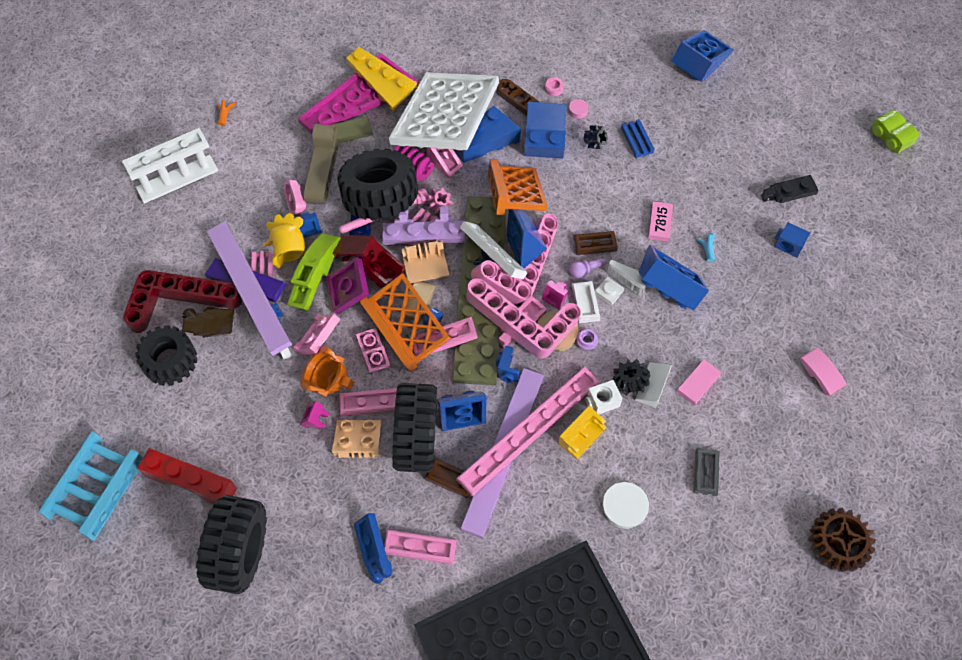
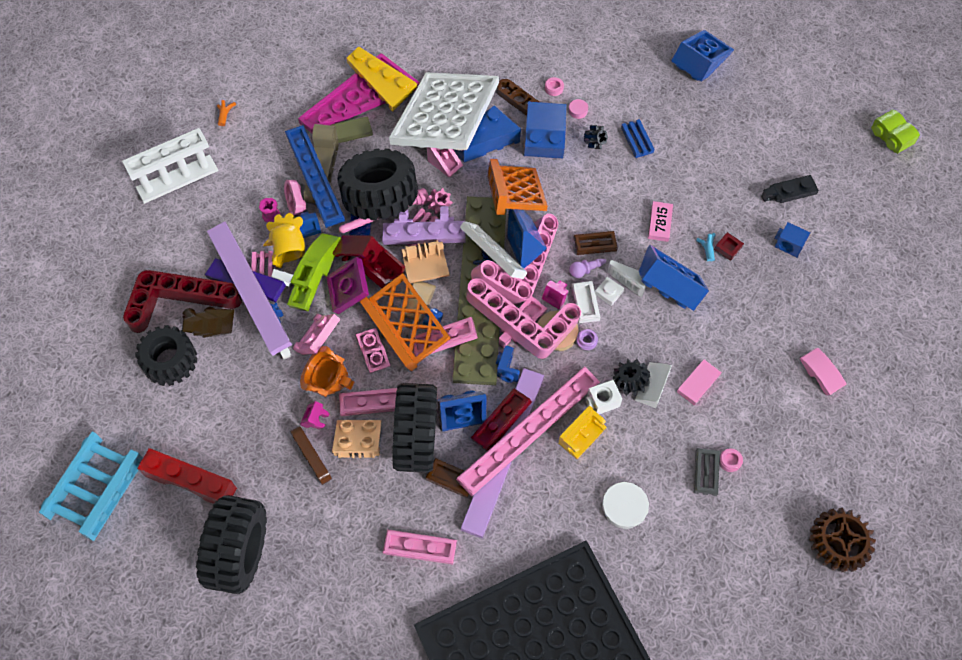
blue hinge [354,513,393,584] -> none
dark pink piece [393,145,435,181] -> none
none -> dark pink bush [259,198,280,223]
none -> white plate [271,269,293,287]
none -> blue tile [285,125,345,228]
none -> reddish brown beam [290,426,332,485]
none -> dark red tile [471,388,532,451]
none -> dark red plate [714,232,744,261]
none -> bright pink tile [719,448,743,472]

